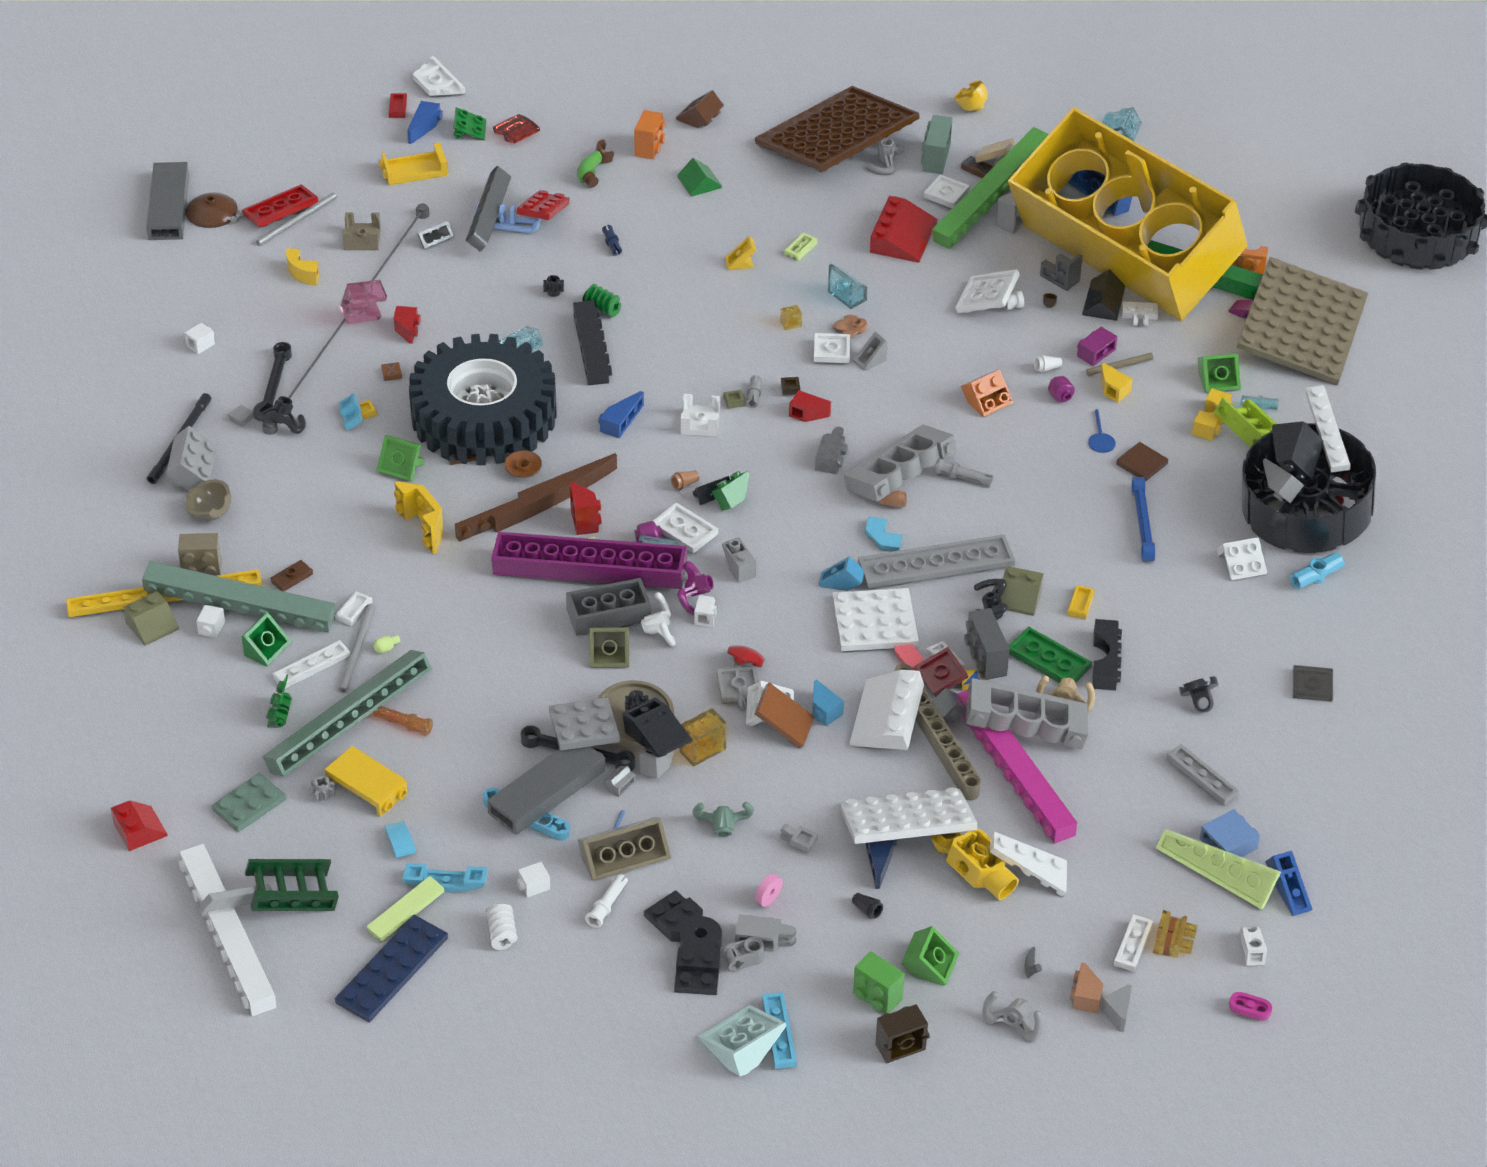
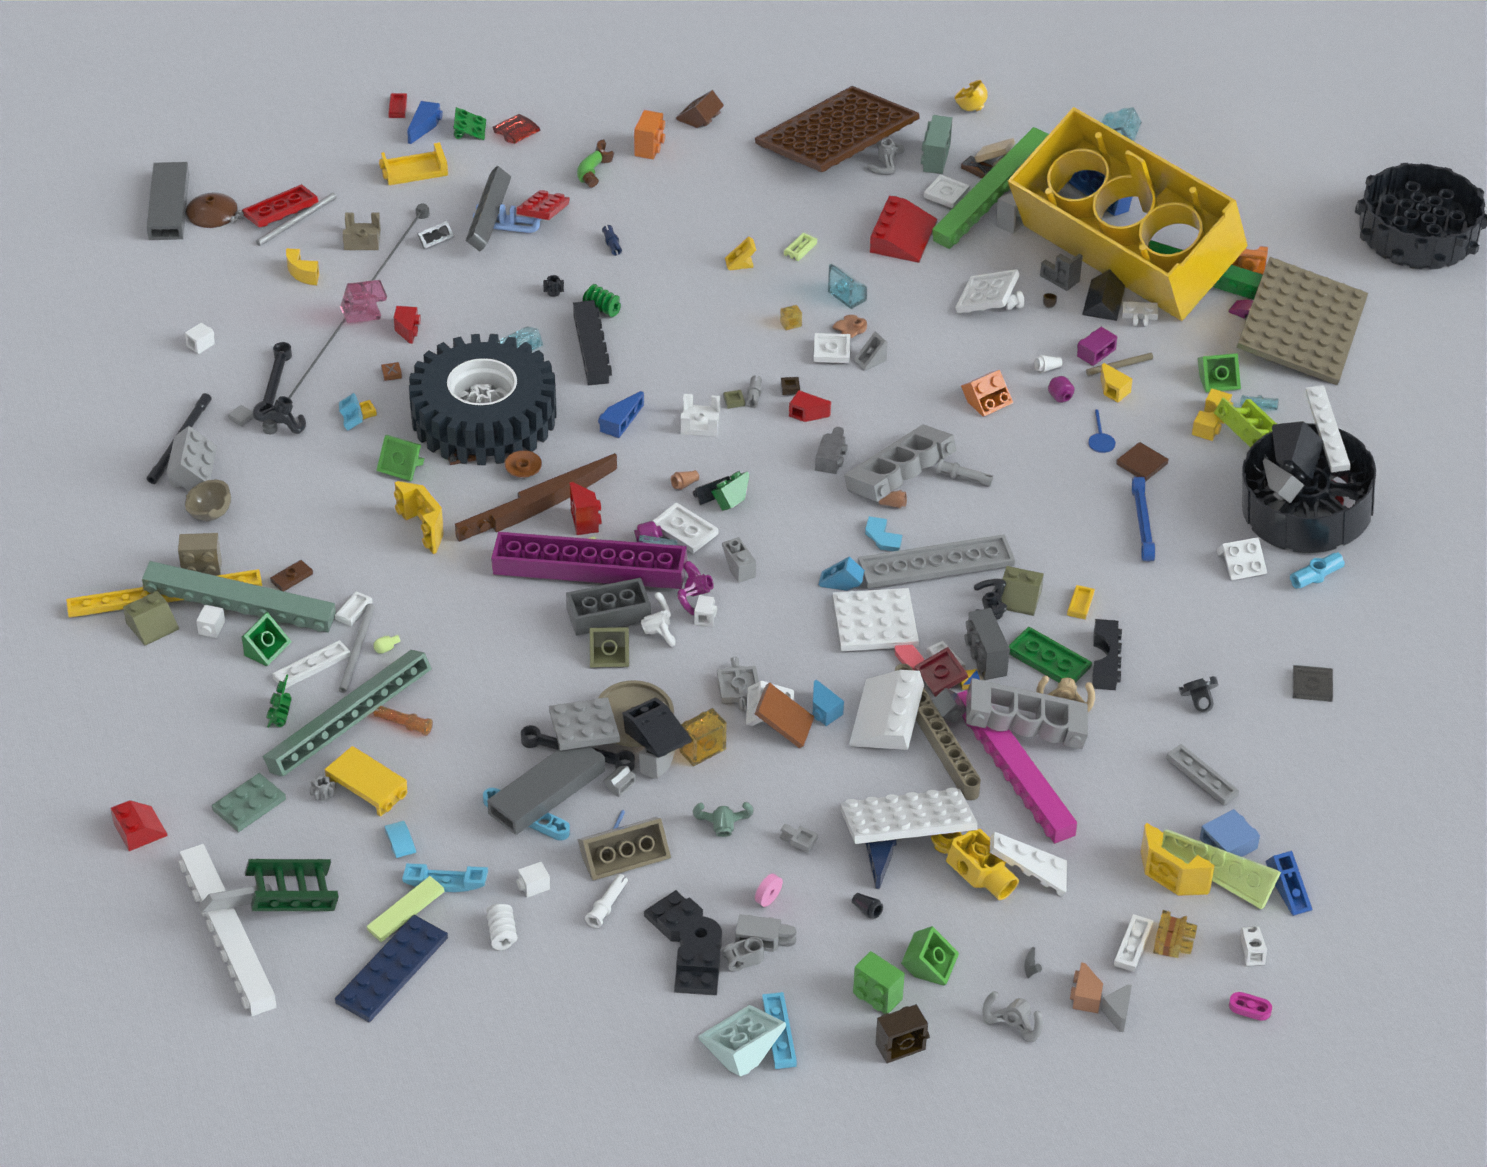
white wing [413,56,465,96] -> none
black gear [625,690,649,710] -> none
green slope [677,158,722,197] -> none
red dish [727,645,765,667] -> none
none -> yellow slope [1140,823,1215,896]

